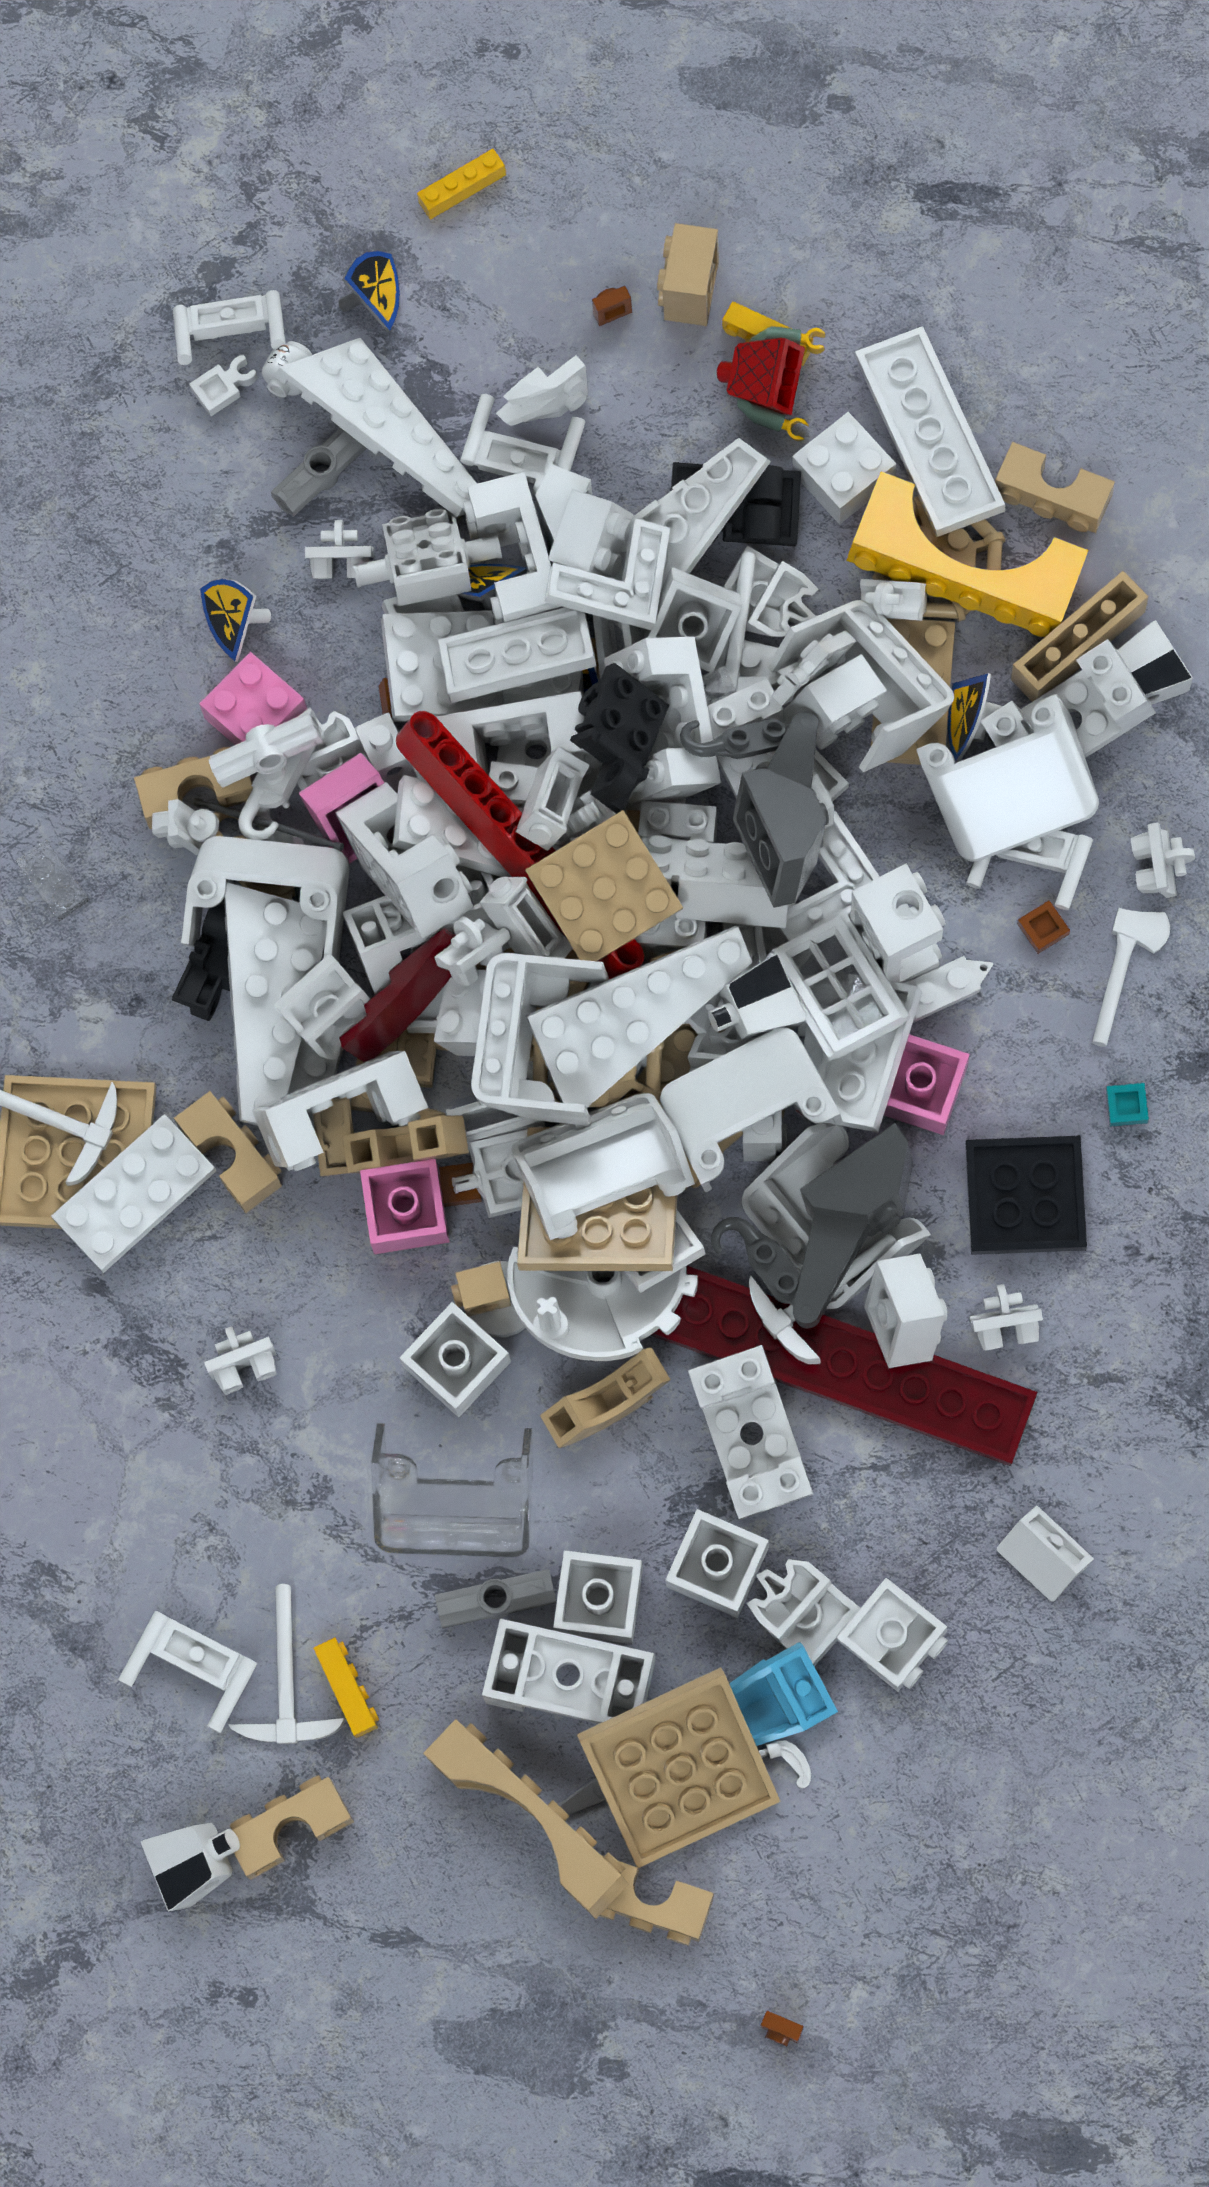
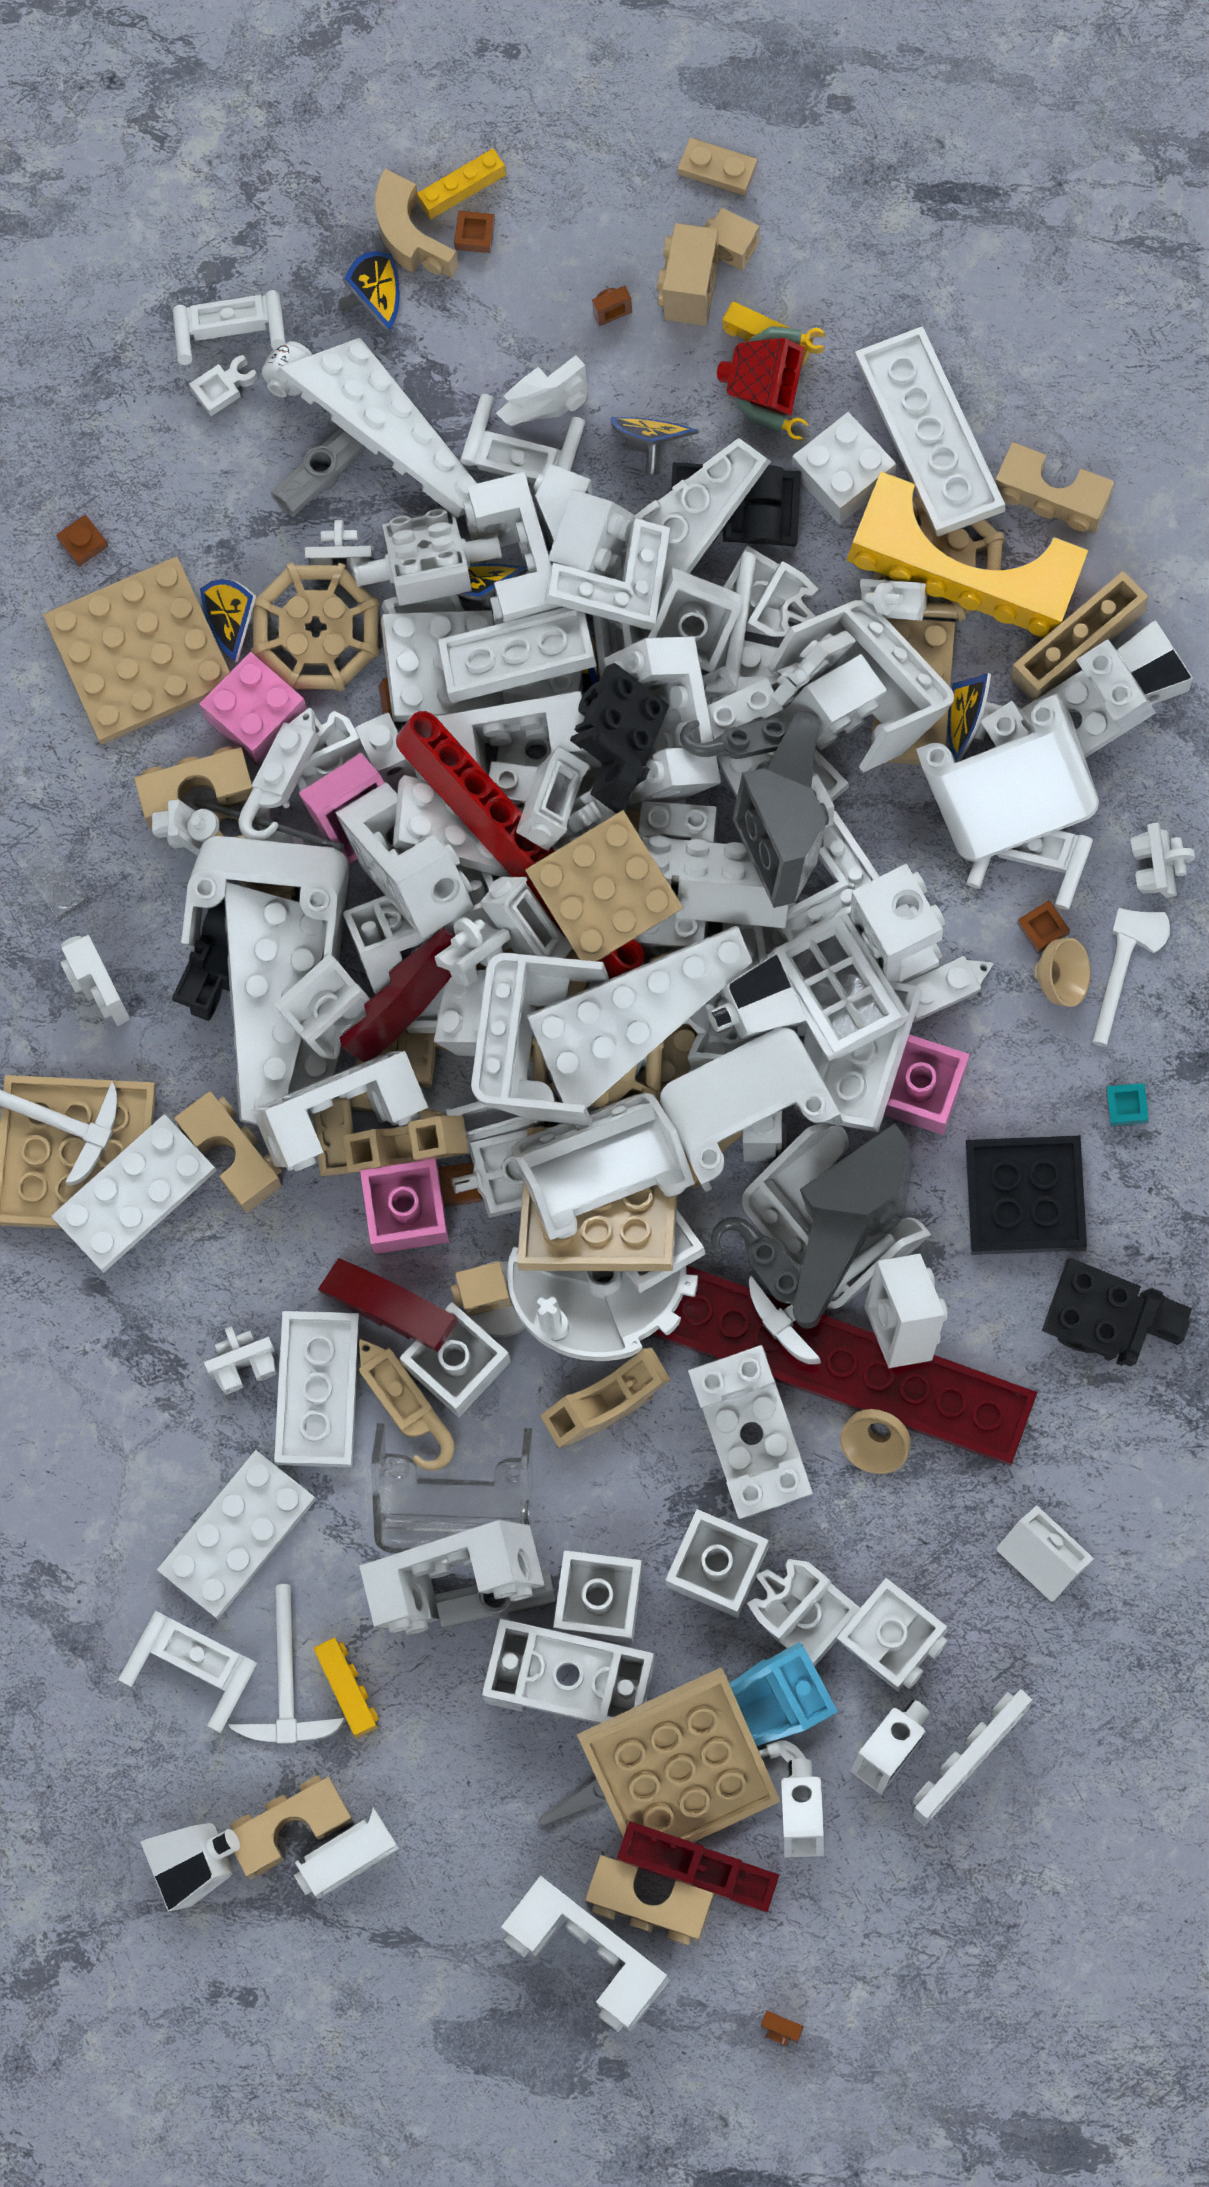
white piece [209,711,324,788] -> none
tan arch [423,1719,629,1919] -> none
white hips [969,1284,1043,1351] -> none
none -> tan plate [43,556,230,745]
none -> dark orange plate [56,514,108,567]
none -> white plate [60,935,131,1026]
none -> white plate [157,1450,316,1620]
none -> tan plate [250,562,381,692]
none -> white plate [274,1311,360,1467]
none -> white window [294,1807,399,1899]
none -> dark red slope [318,1258,458,1353]
none -> tan plate [358,1339,455,1471]
none -> white plate [359,1520,545,1635]
none -> tan arch [375,168,459,278]
none -> dark orange plate [454,211,495,253]
none -> white plate [501,1876,669,2032]
none -> shield [611,417,699,475]
none -> dark red slope [616,1821,780,1913]
none -> tan plate [678,137,758,196]
none -> tan brick [704,207,760,271]
none -> white torso [781,1759,824,1858]
none -> tan piece [840,1409,911,1474]
none -> white torso [850,1700,930,1795]
none -> white plate [913,1689,1033,1827]
none -> tan piece [1034,938,1091,1007]
none -> black plate [1042,1258,1192,1366]

